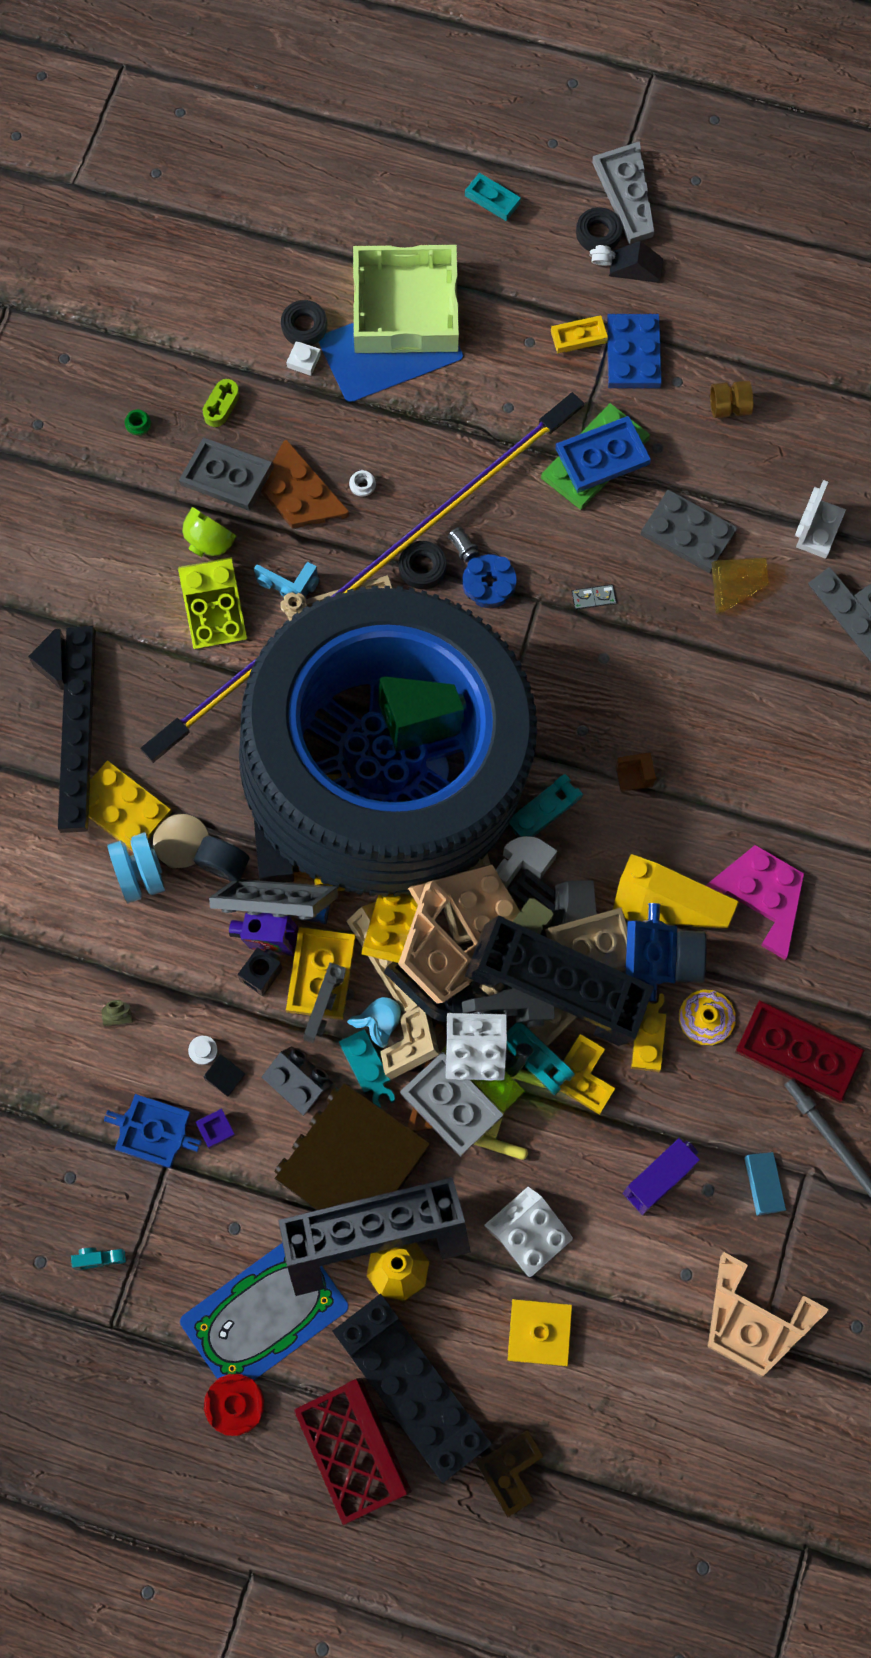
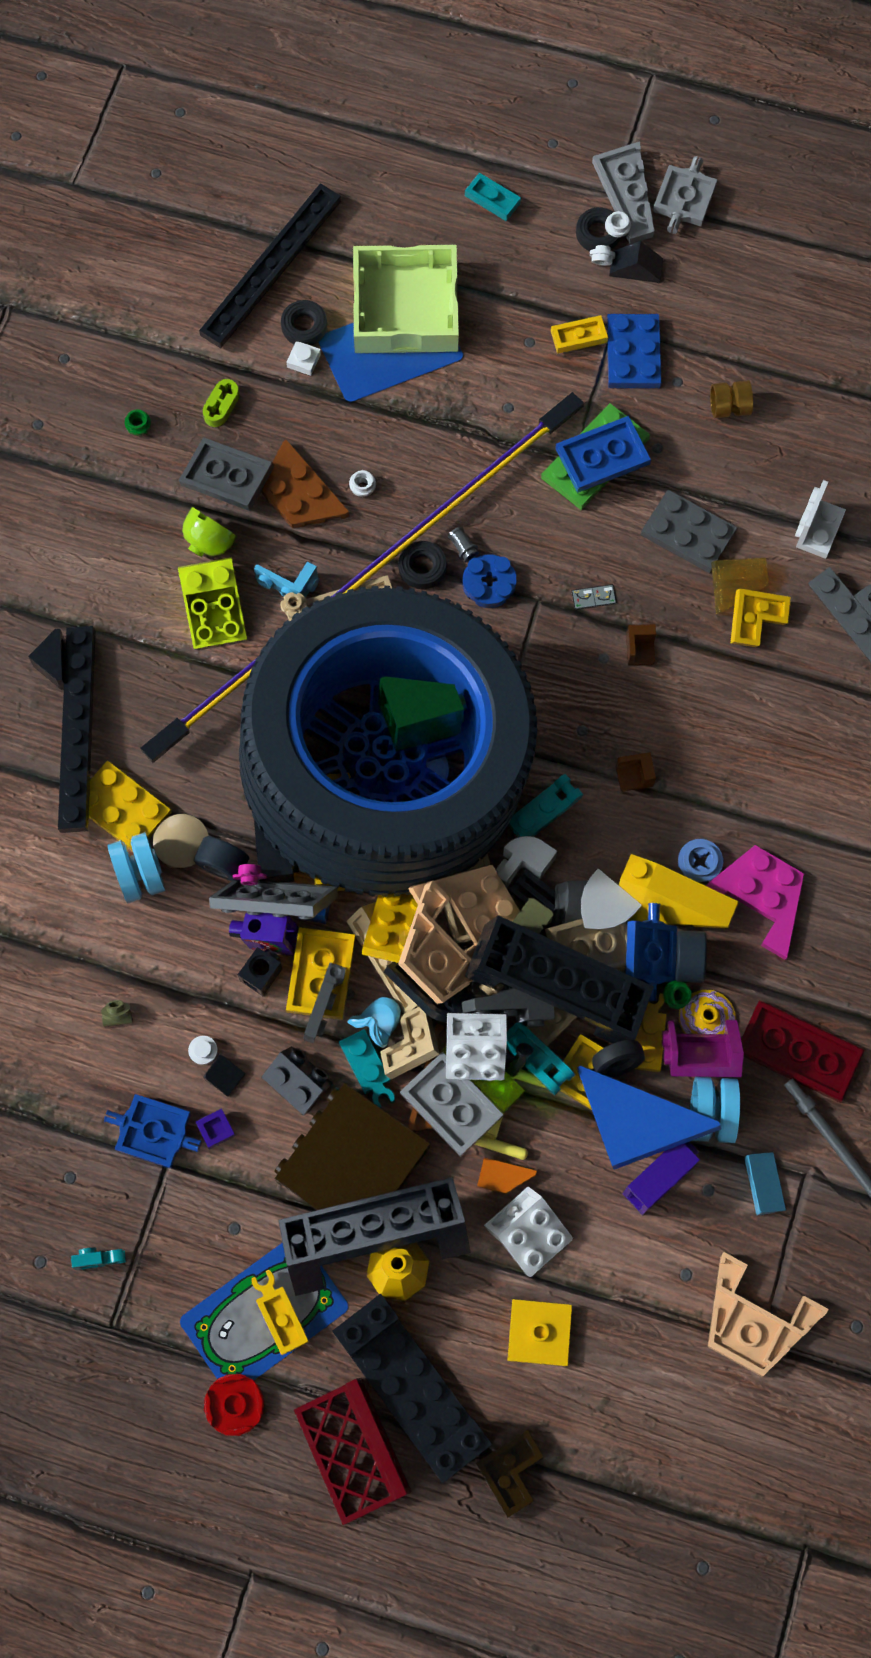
none -> black plate [199,183,341,349]
none -> dark pink plate [233,864,267,886]
none -> yellow plate [252,1270,309,1356]
none -> orange tile [477,1158,537,1194]
none -> blue tile [577,1066,722,1170]
none -> white sticker [581,869,641,929]
none -> black tyre [592,1040,645,1078]
none -> white plate [605,211,631,237]
none -> reddish brown panel [626,624,656,666]
none -> light grey plate [653,156,717,234]
none -> magenta panel [662,1020,744,1077]
none -> green plate [663,980,691,1009]
none -> medium blue gear [678,839,723,883]
none -> medium azure wheel [690,1077,740,1143]
none -> yellow plate [730,589,791,648]

